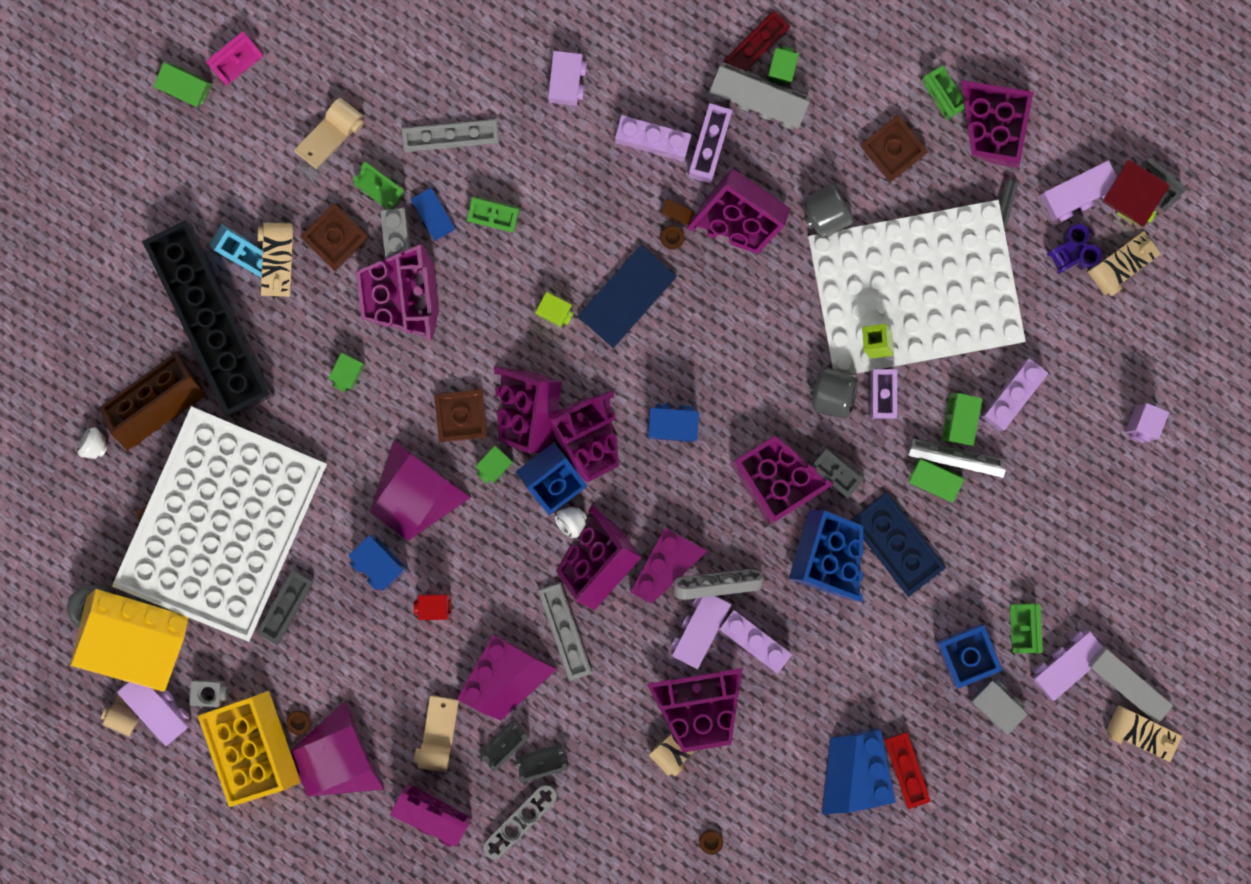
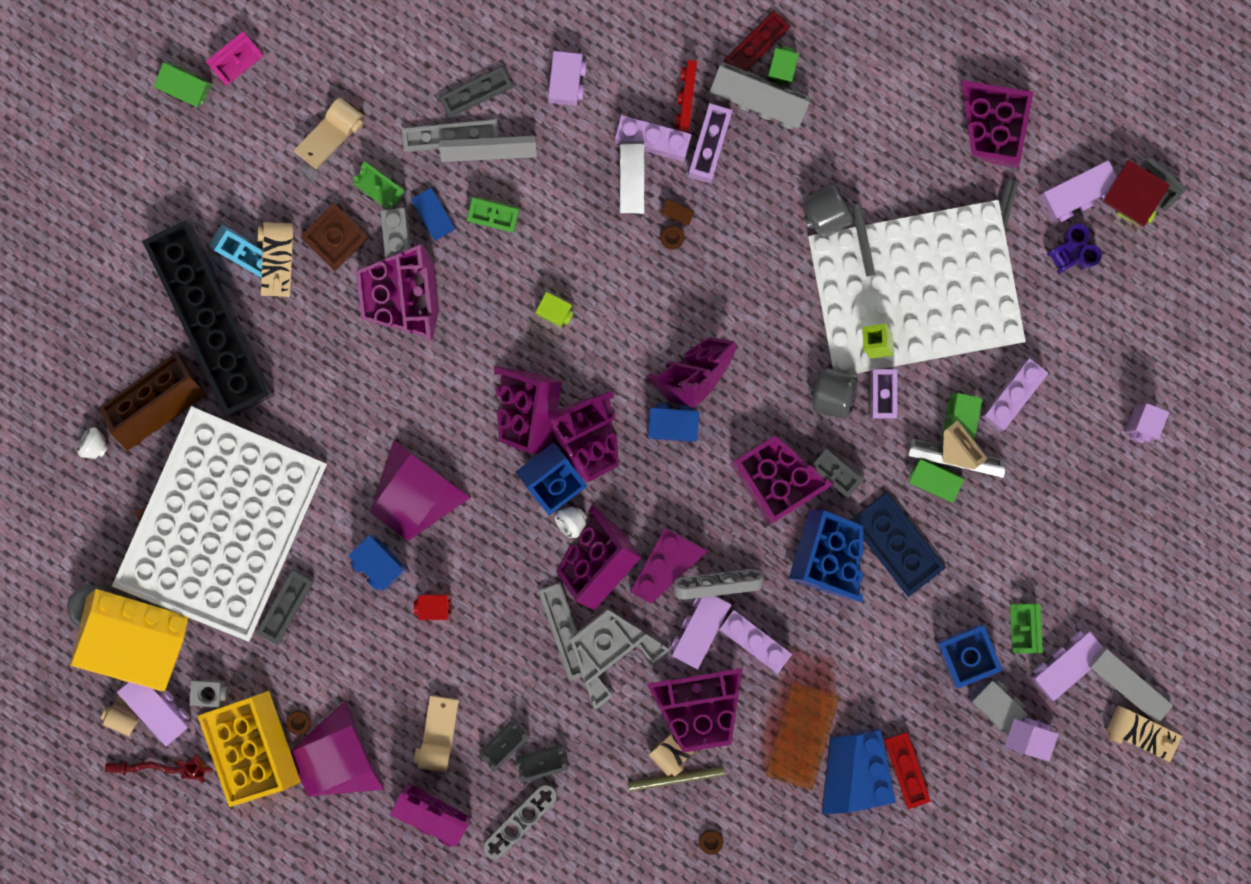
bright green brick [328,353,365,392] -> none
copper plate [434,389,488,443] -> none
magenta wedge [457,634,557,721] -> none
bright green brick [475,446,514,484] -> none
dark blue tile [577,245,677,349] -> none
magenta wedge [686,168,791,254] -> none
copper plate [860,115,928,183] -> none
bright green hinge [921,65,965,121] -> none
tan door [1087,231,1161,296] -> none
none -> dark red piece [105,754,213,783]
none -> dark grey tile [438,65,514,119]
none -> light grey tile [439,136,537,162]
none -> light grey wing [569,608,669,709]
none -> tile [620,141,644,213]
none -> olive bar [628,766,725,792]
none -> magenta wedge [646,337,737,408]
none -> red plate [675,60,697,133]
none -> clear orange brick [764,680,840,790]
none -> dark grey bar [851,204,876,277]
none -> tan slope [943,420,988,470]
none -> lavender brick [1005,717,1059,761]

